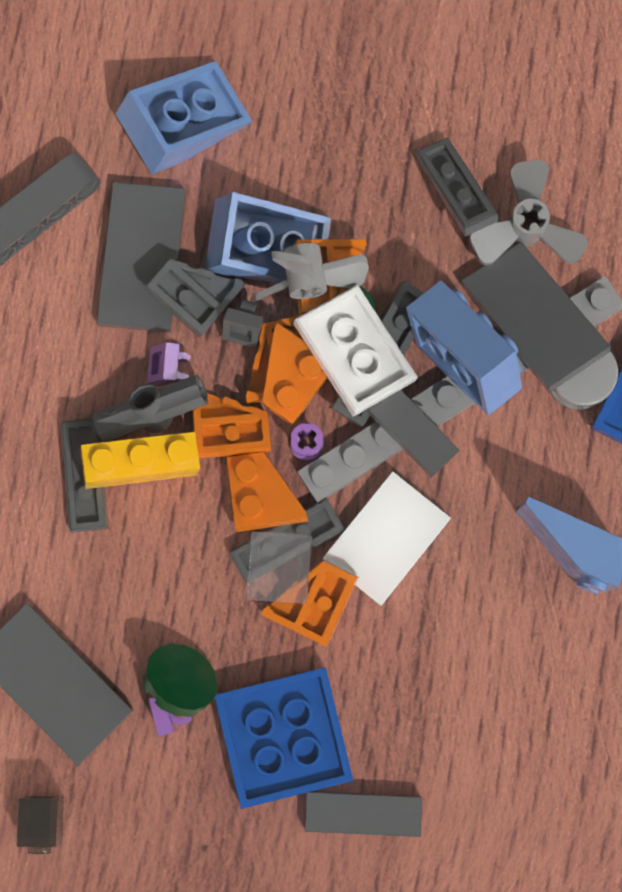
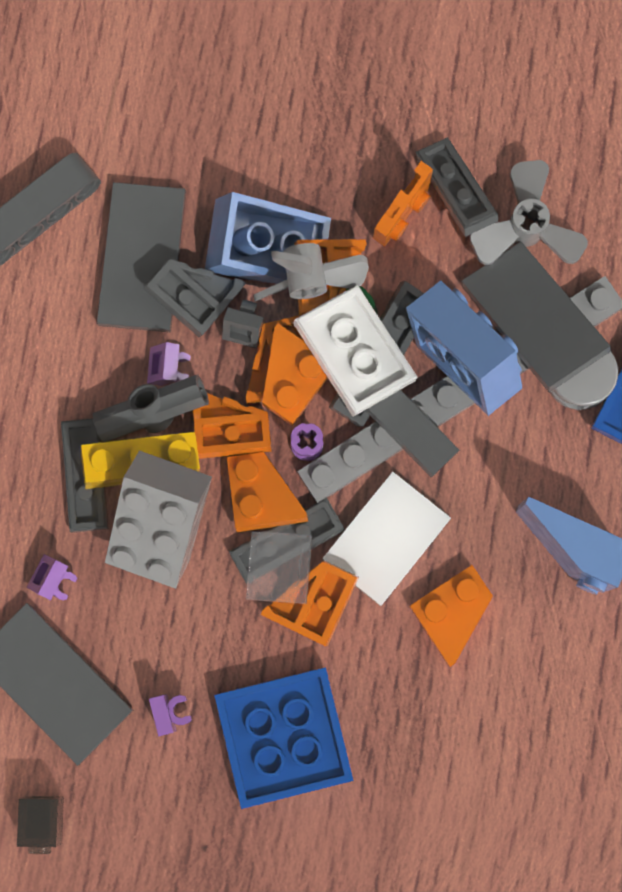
medium blue slope [115,61,252,174] -> none
dark green tile [142,643,218,717] -> none
dark grey tile [305,792,422,837] -> none
none -> medium lavender tile [27,554,77,600]
none -> light grey brick [105,451,212,589]
none -> orange wing [373,161,433,247]
none -> orange wing [409,565,493,667]

